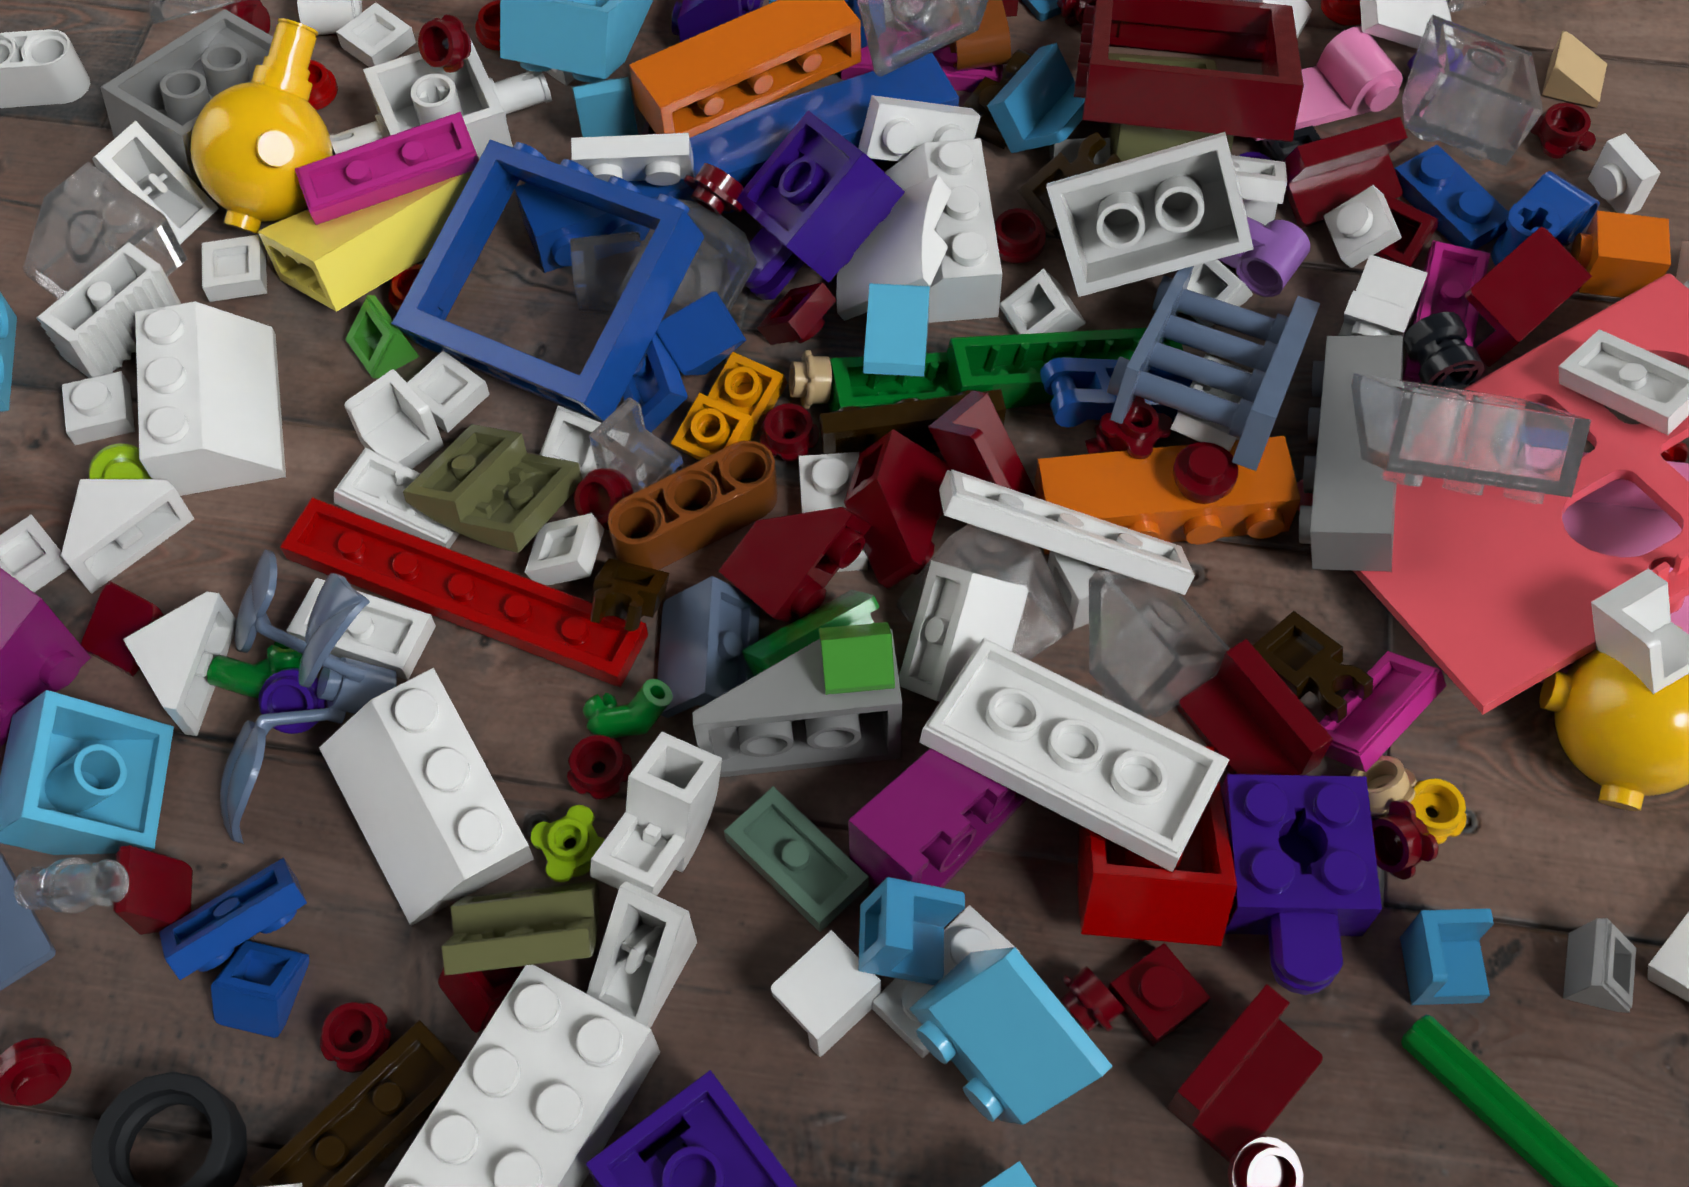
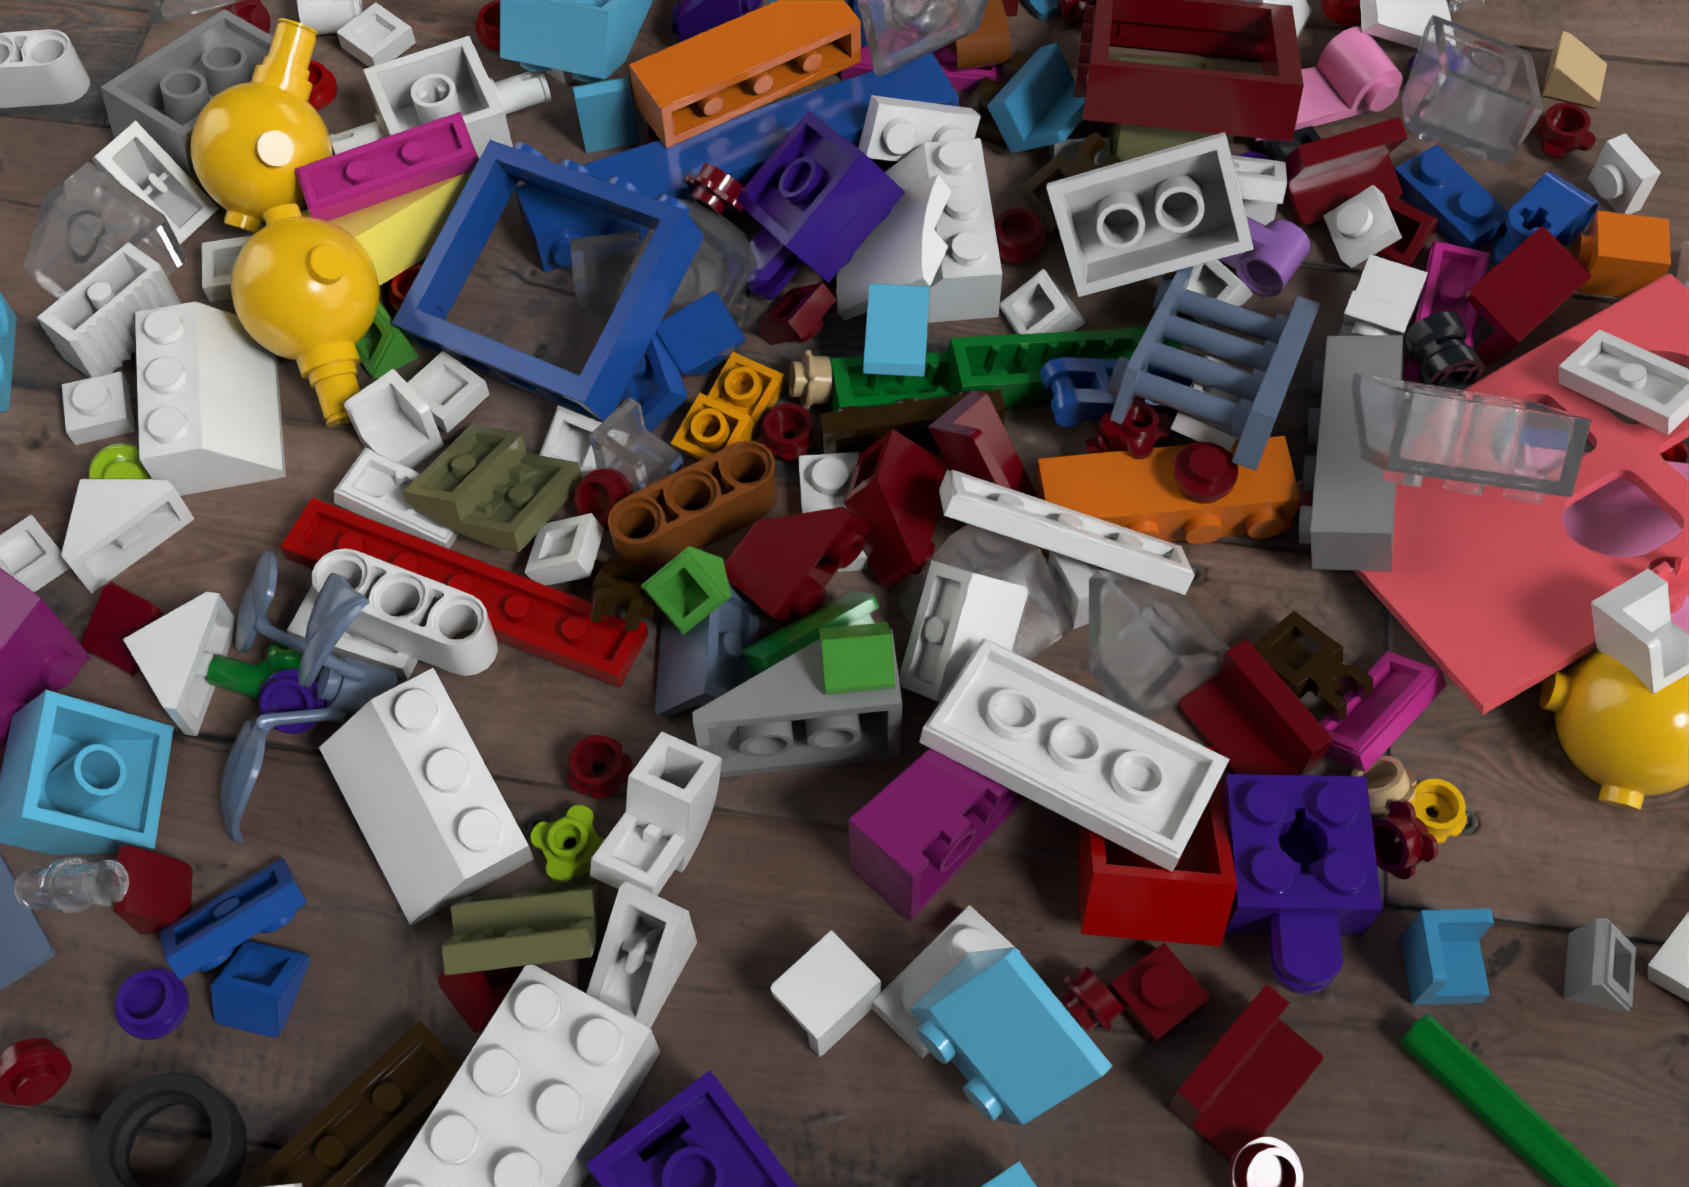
dark red plate [320,1002,391,1073] -> none
dark red plate [418,15,471,73] -> none
white plate [571,133,694,186] -> none
green arm [583,679,673,739] -> none
sand green plate [724,786,869,932] -> none
dark azure panel [858,877,965,985] -> none
none -> dark purple plate [115,968,189,1040]
none -> yellow piece [231,204,380,427]
none -> white beam [312,548,498,676]
none -> bright green slope [641,546,732,635]

